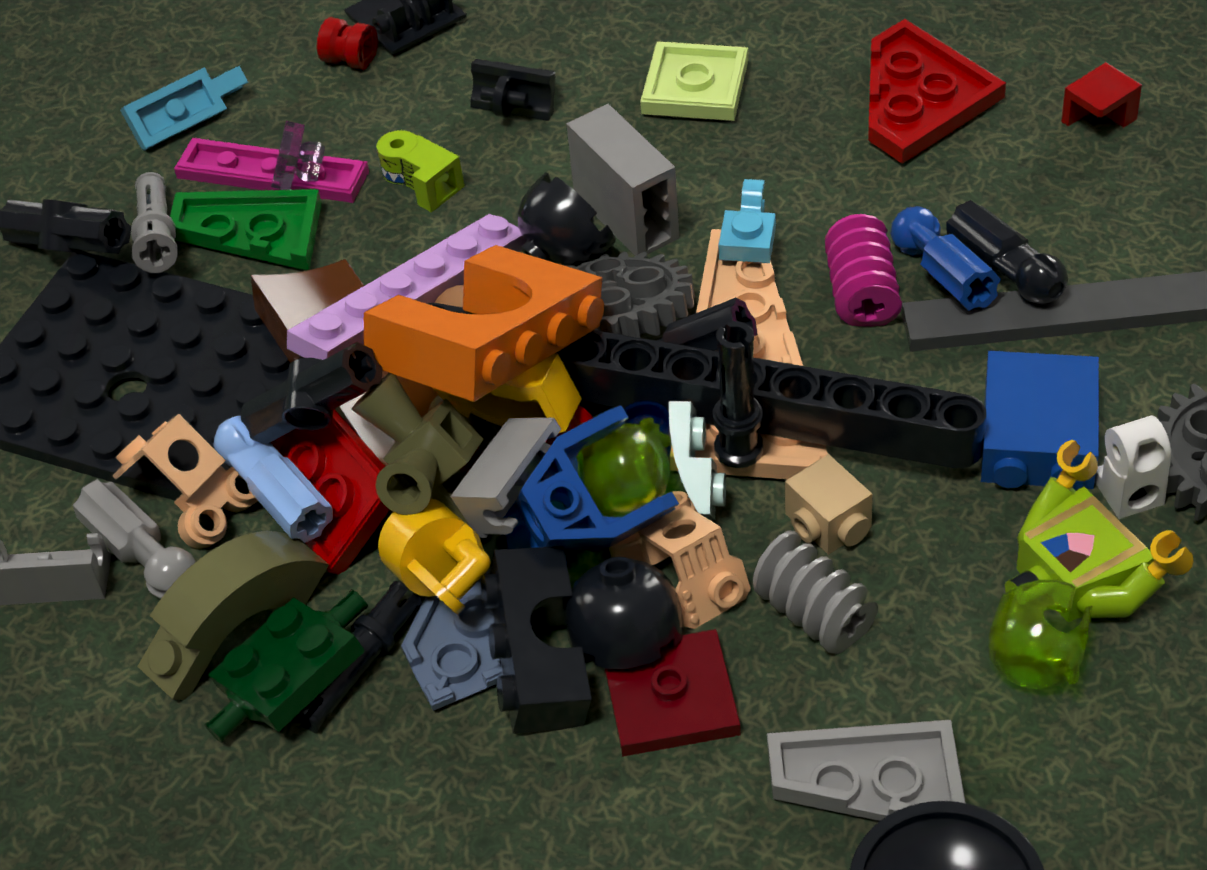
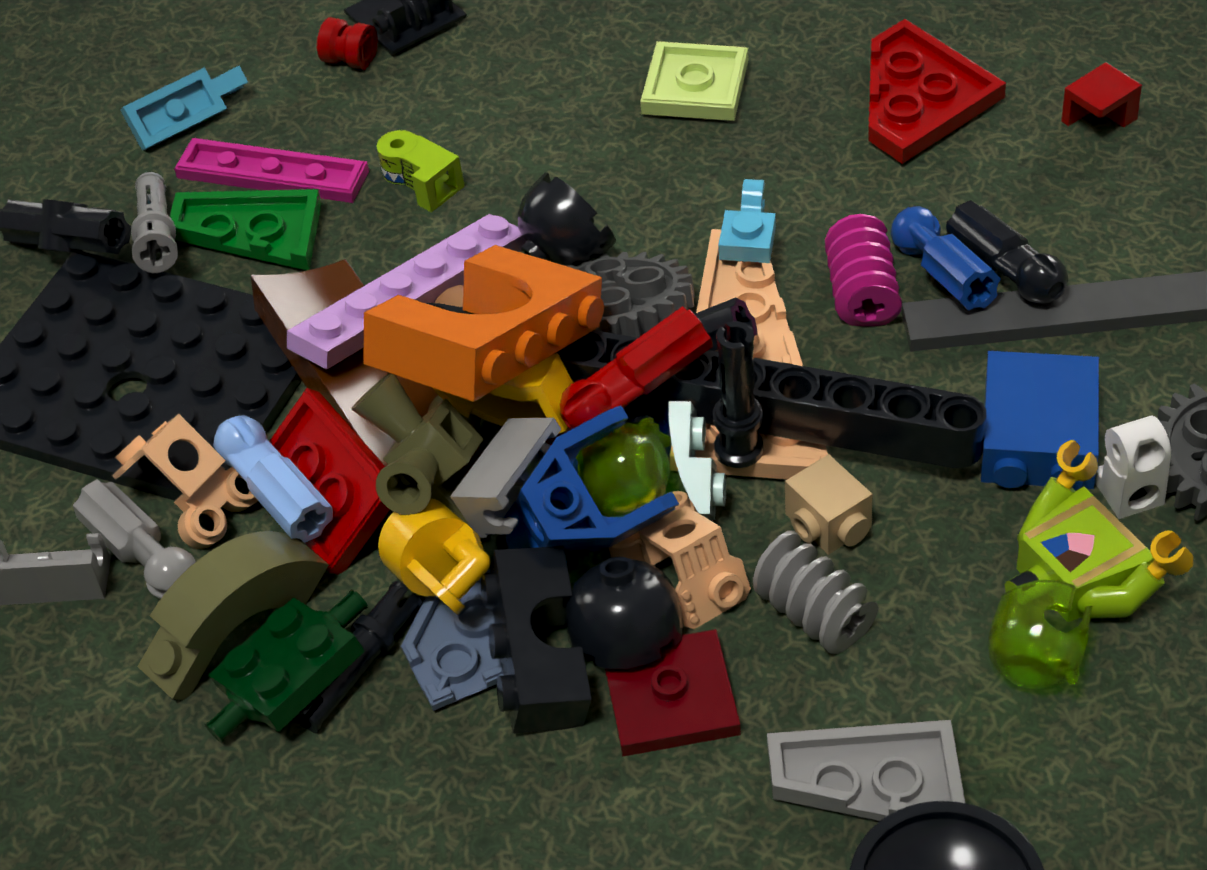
black piece [241,342,382,445] -> none
clear purple tile [271,121,325,190] -> none
black hips [470,59,556,121] -> none
light grey brick [566,104,680,256] -> none
none -> red piece [559,306,713,429]

